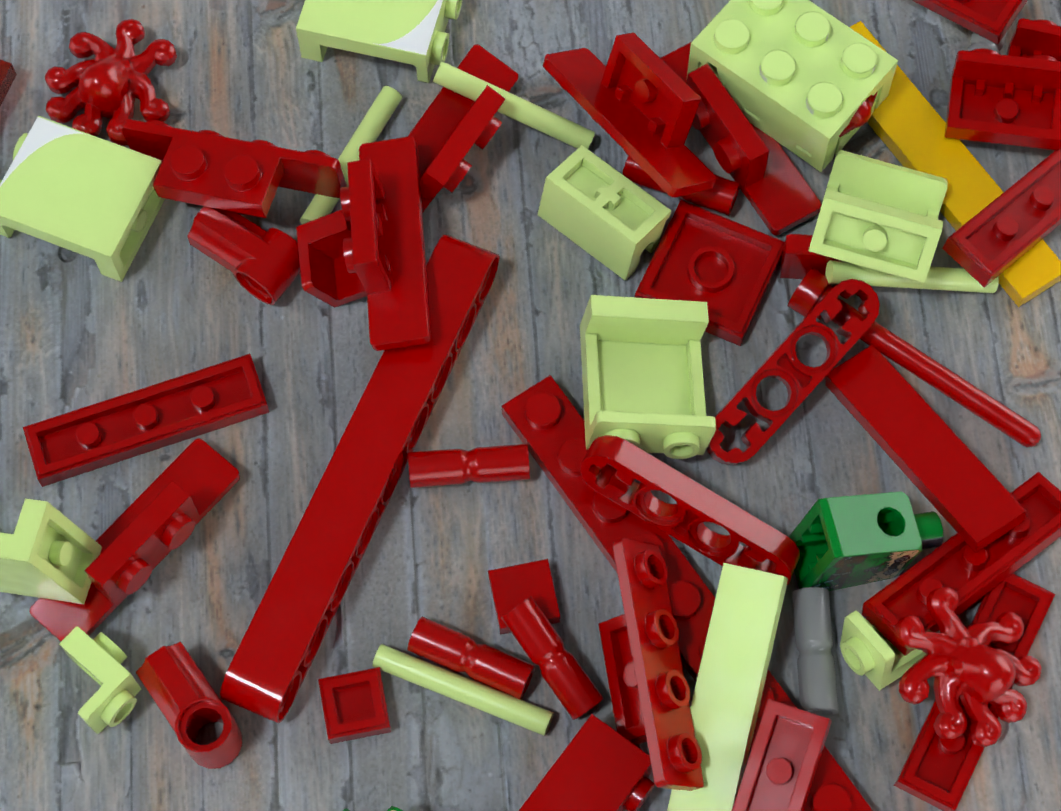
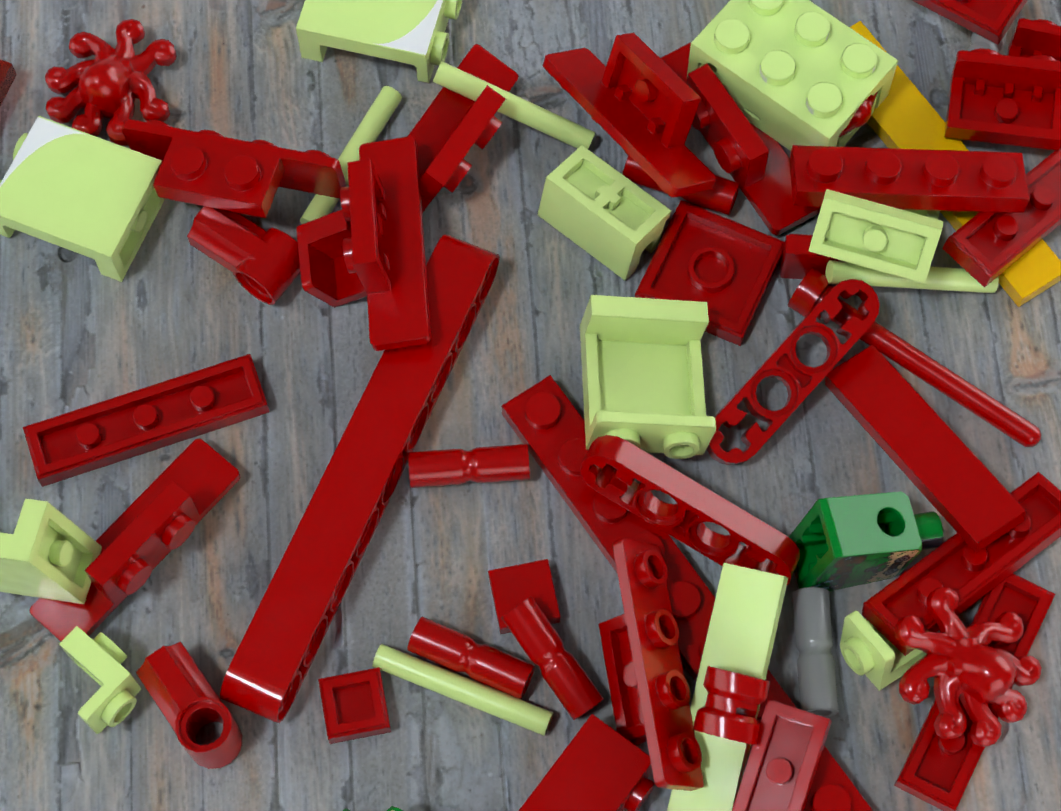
none -> red wheel [693,666,770,745]
none -> red plate [789,145,1030,213]

